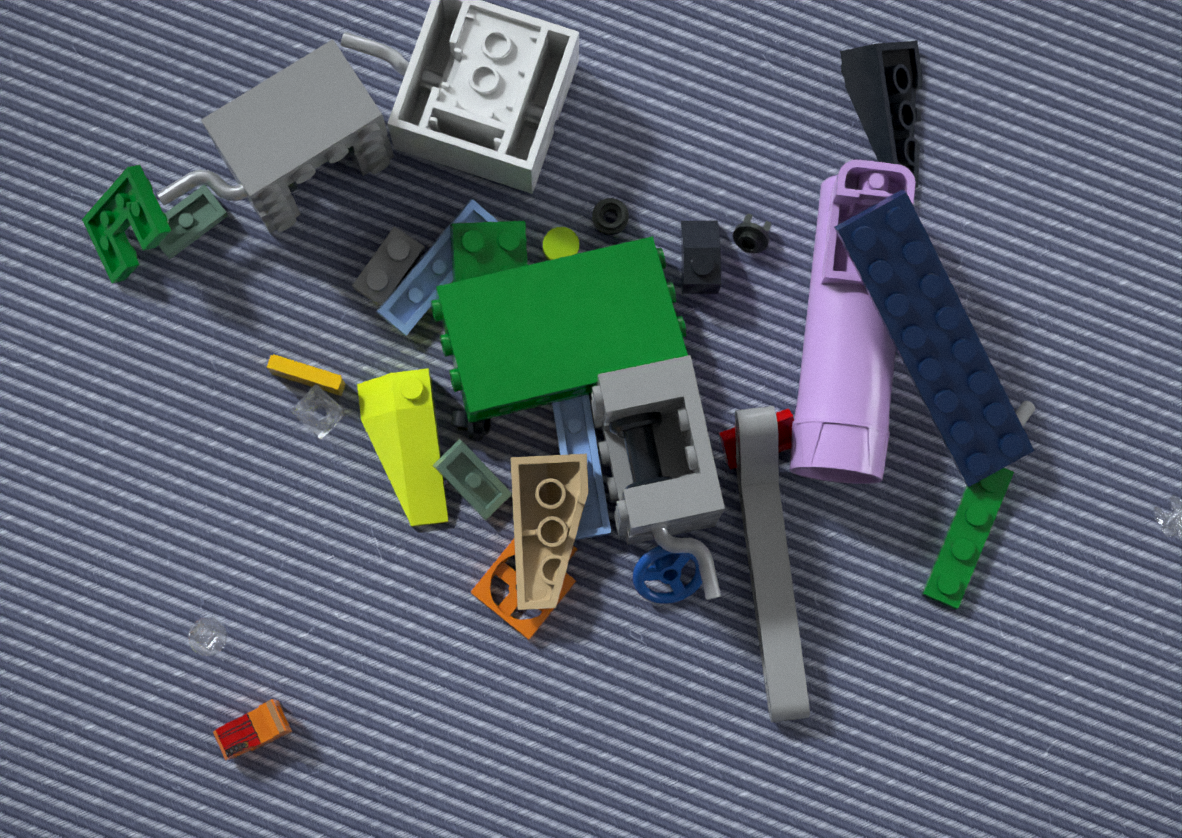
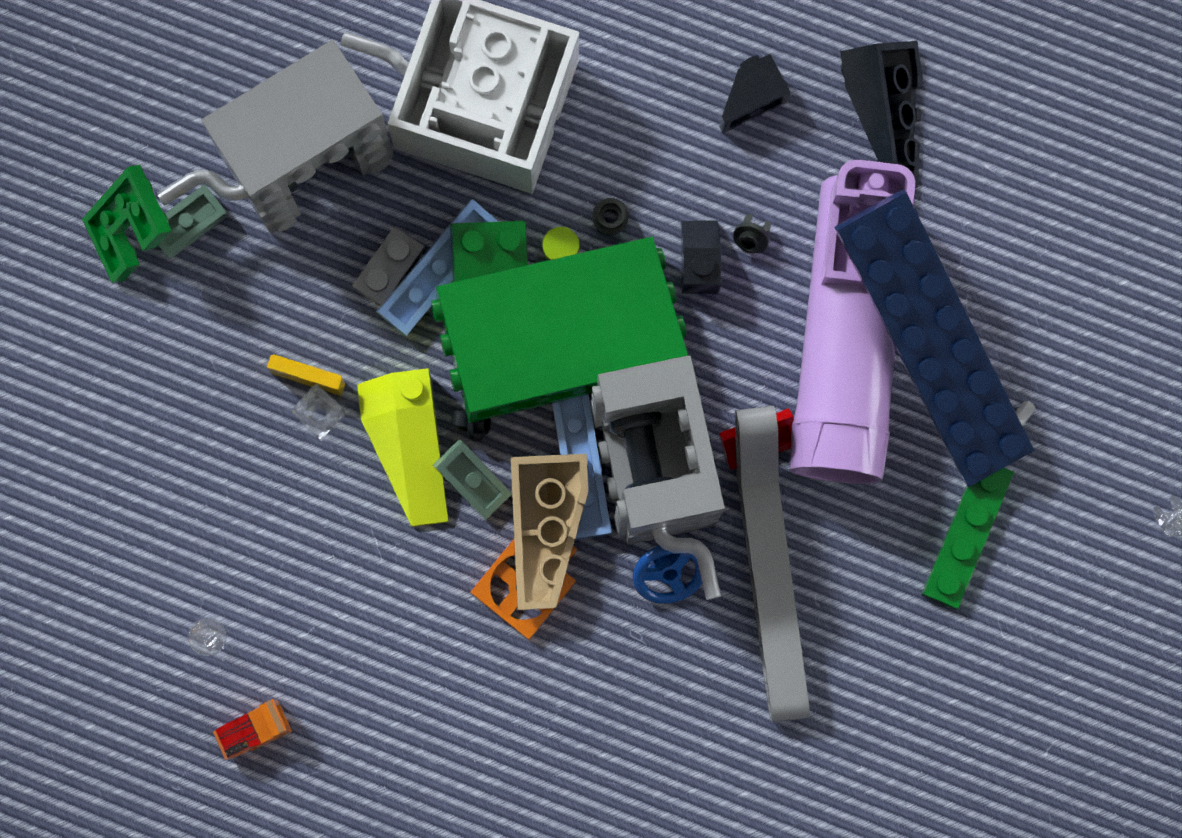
none -> black slope [719,54,790,134]

